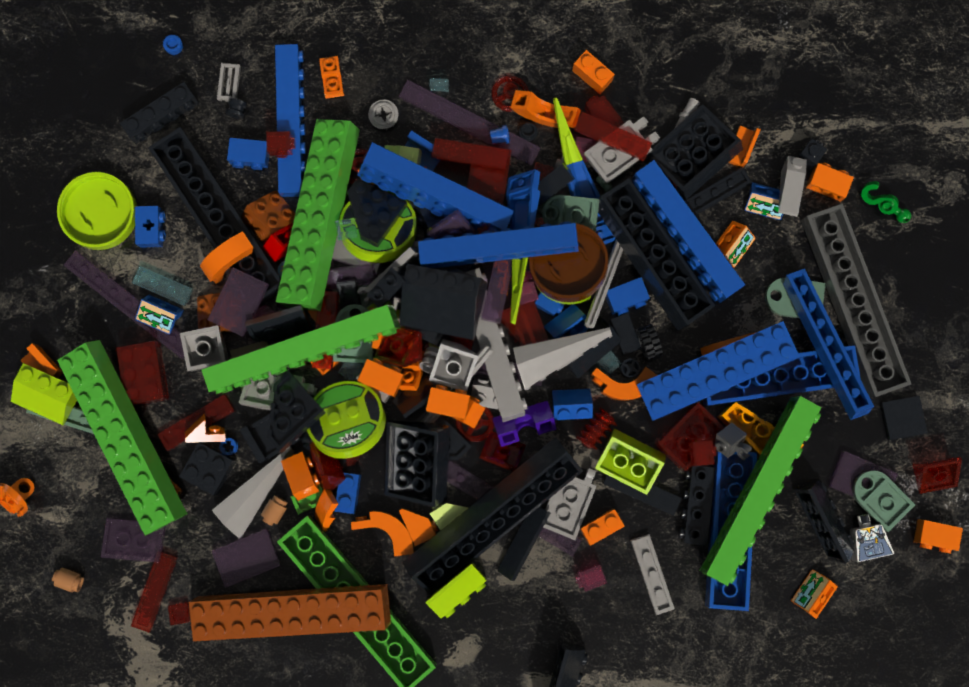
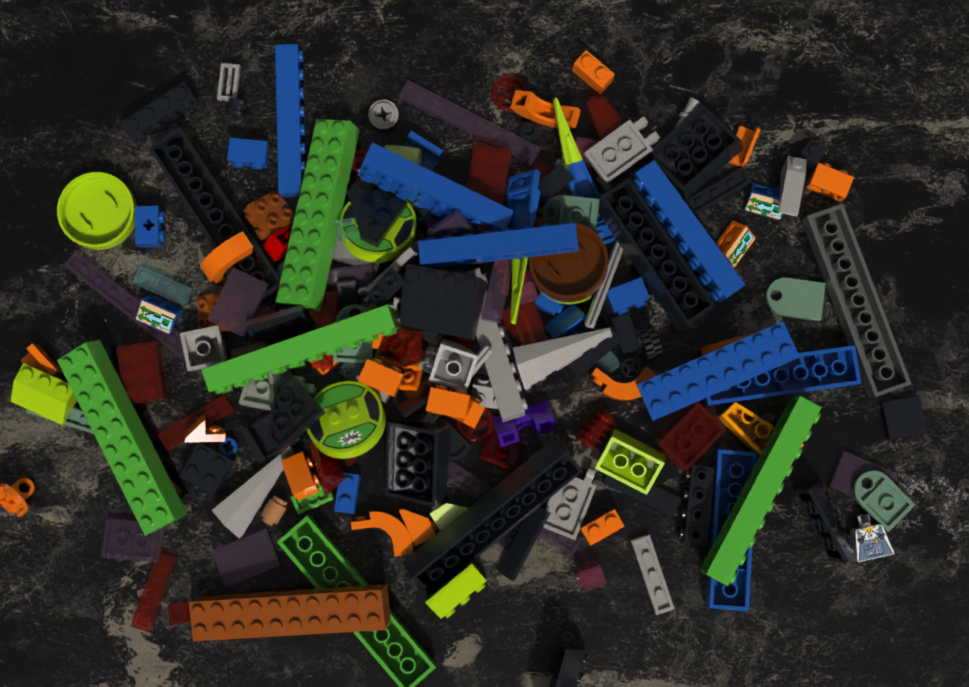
medium nougat brick [52,567,84,592] -> none
blue tile [163,35,183,55] -> none
clear red brick [266,131,296,158] -> none
orange slope [315,489,339,532] -> none
orange slope [319,56,344,99] -> none
clear light blue tile [430,78,449,92] -> none
clear red tile [432,138,510,170] -> none
blue piece [490,125,510,144] -> none
blue brick [552,389,593,420] -> none
clear red tile [574,112,652,161] -> none
clear red brick [689,437,716,466] -> none
dark grey brick [713,422,752,460] -> none
blue brick [783,269,874,420] -> none
panel [791,570,838,619] -> none
green piece [861,181,911,223] -> none
clear red slope [913,457,962,494] -> none
orange brick [914,519,963,554] -> none

